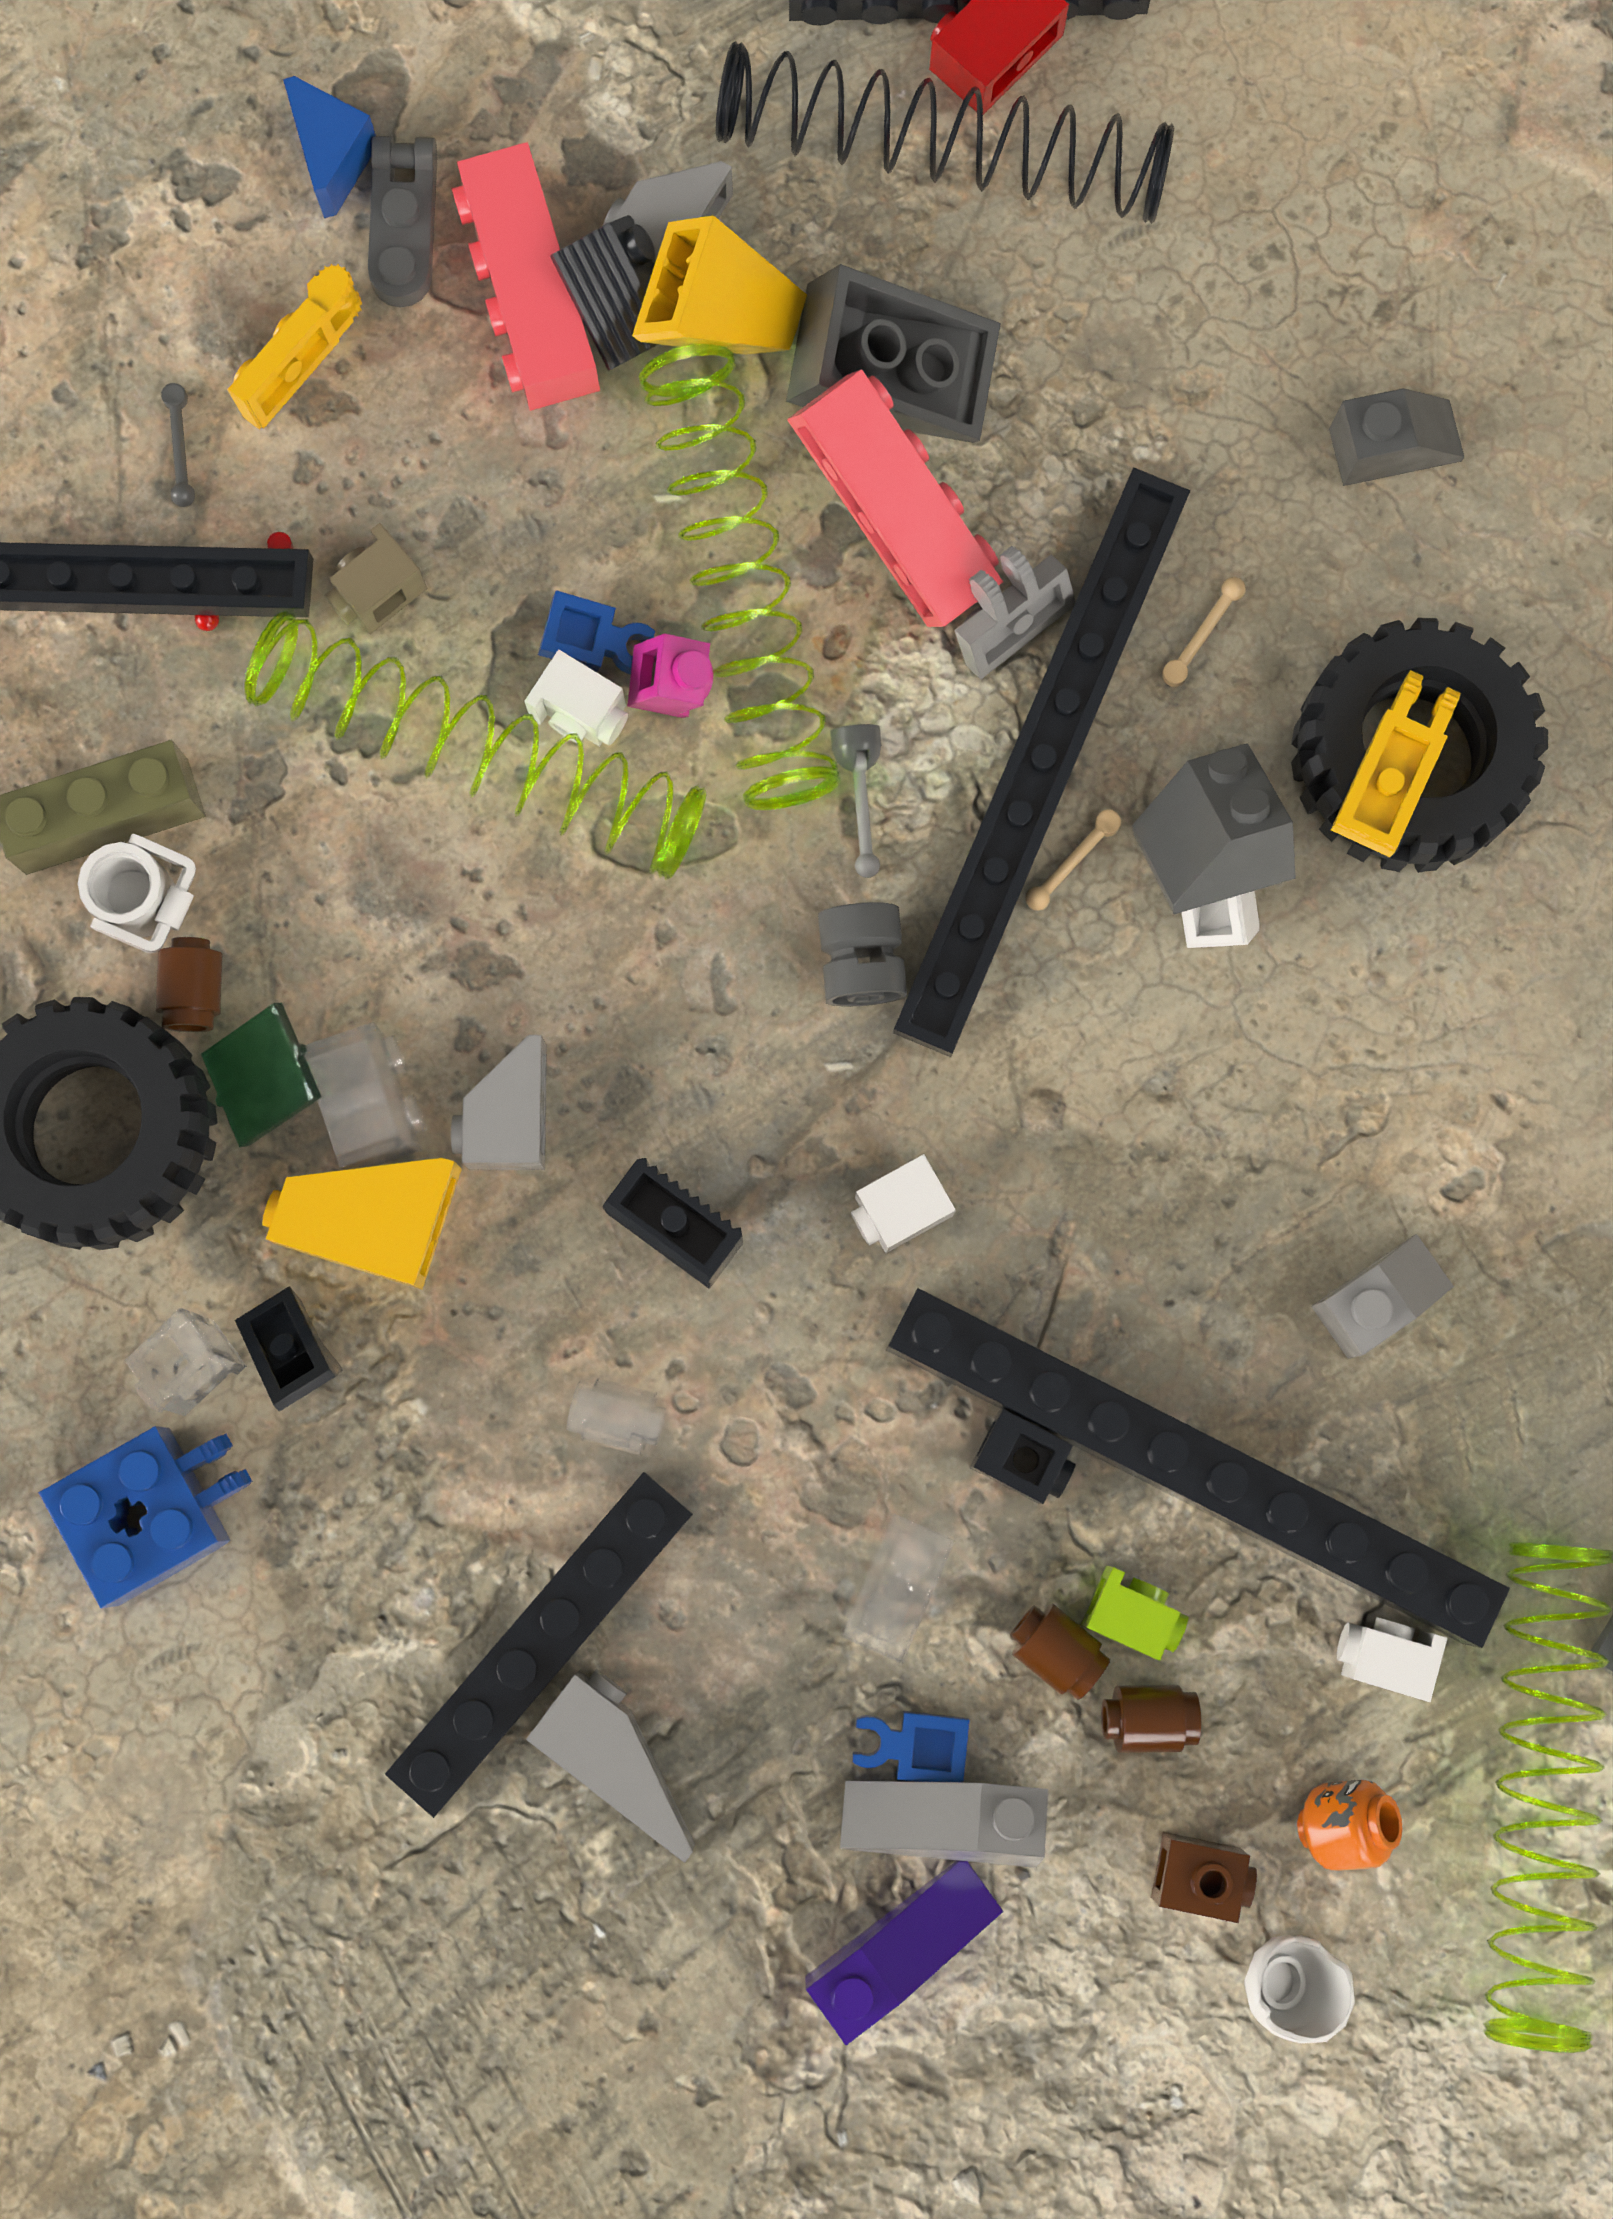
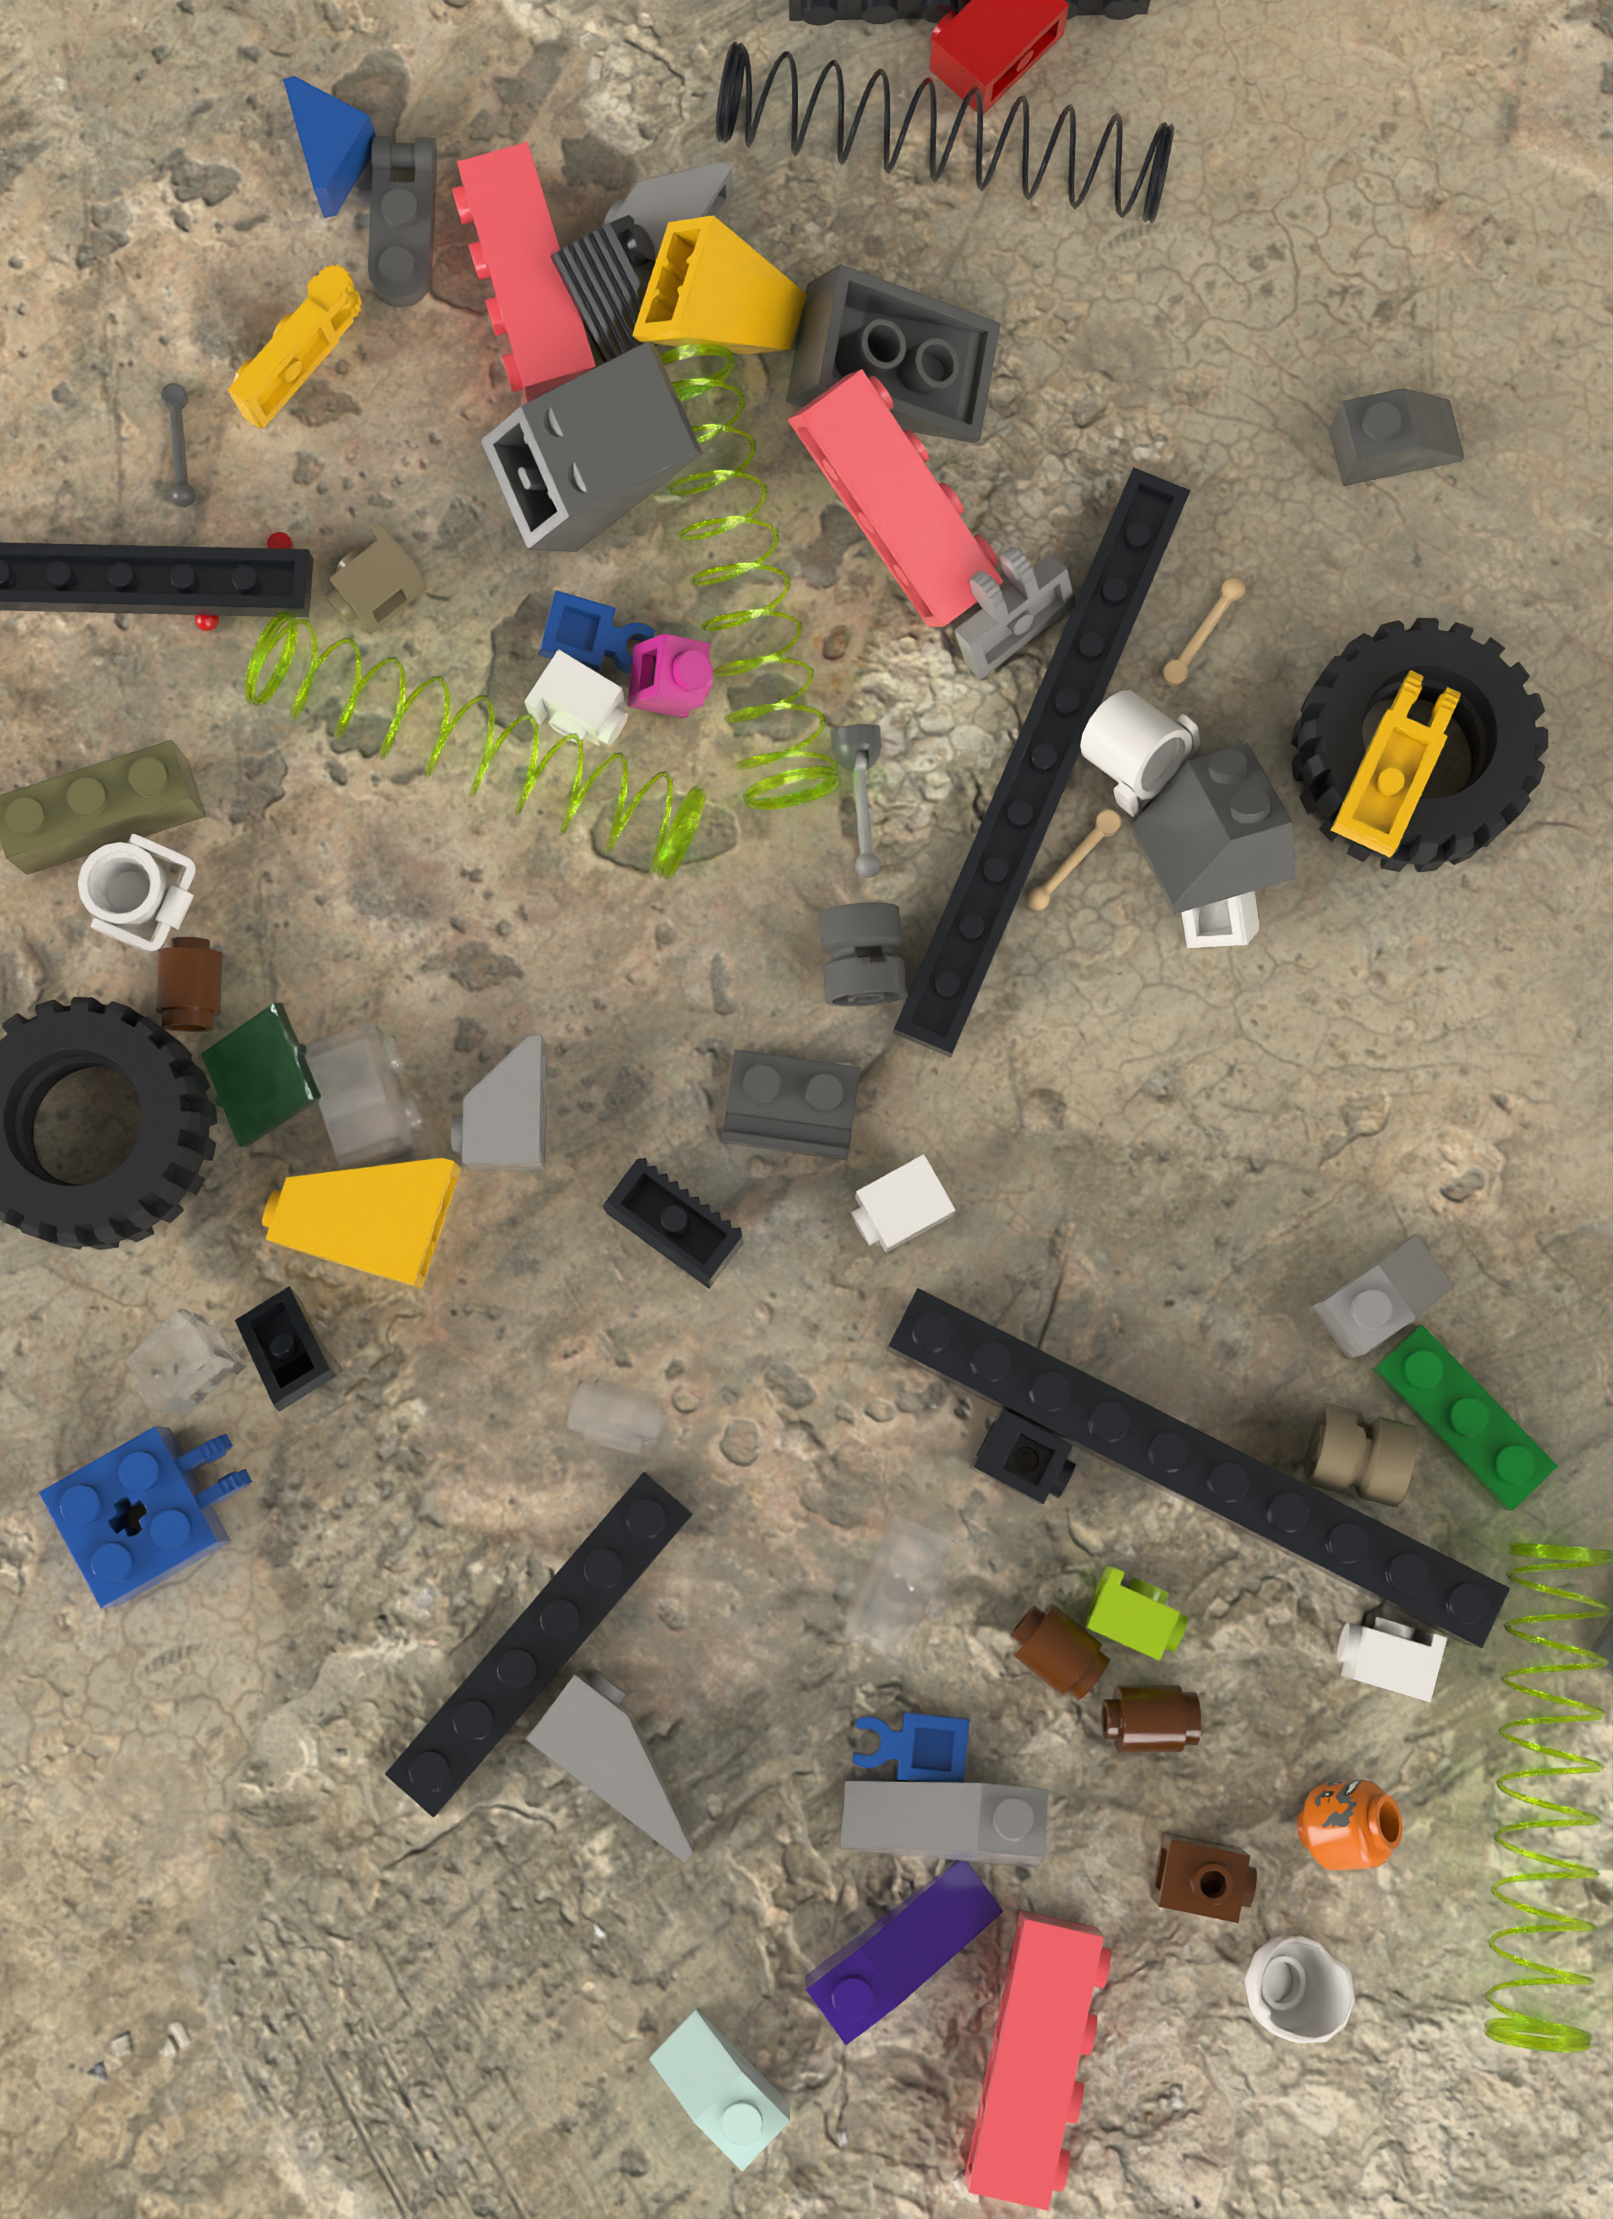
none -> dark grey slope [481,342,703,552]
none -> light aqua slope [649,2008,790,2172]
none -> dark grey plate [722,1050,861,1161]
none -> coral brick [965,1909,1111,2211]
none -> white piece [1080,690,1200,818]
none -> dark tan wheel [1304,1403,1418,1507]
none -> green plate [1371,1324,1558,1511]

